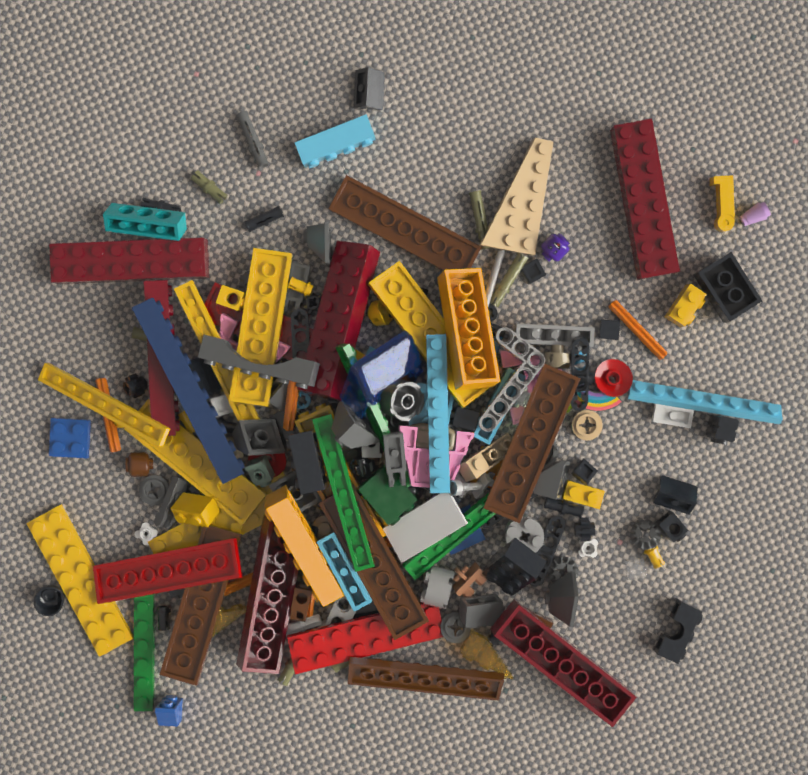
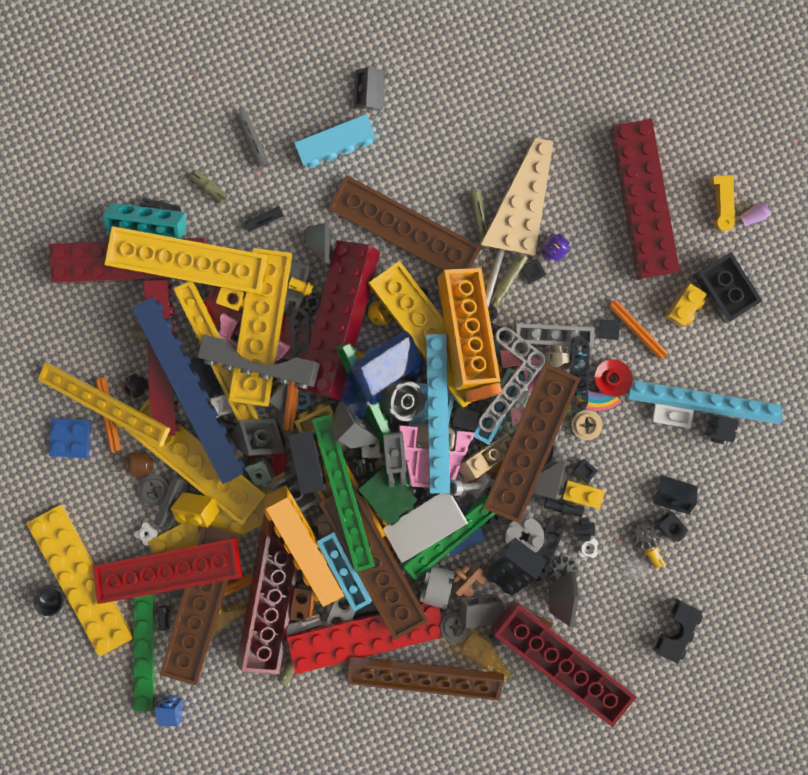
yellow pin [178,411,195,434] -> none
none -> yellow plate [105,226,267,294]
none -> orange beam [465,383,502,402]

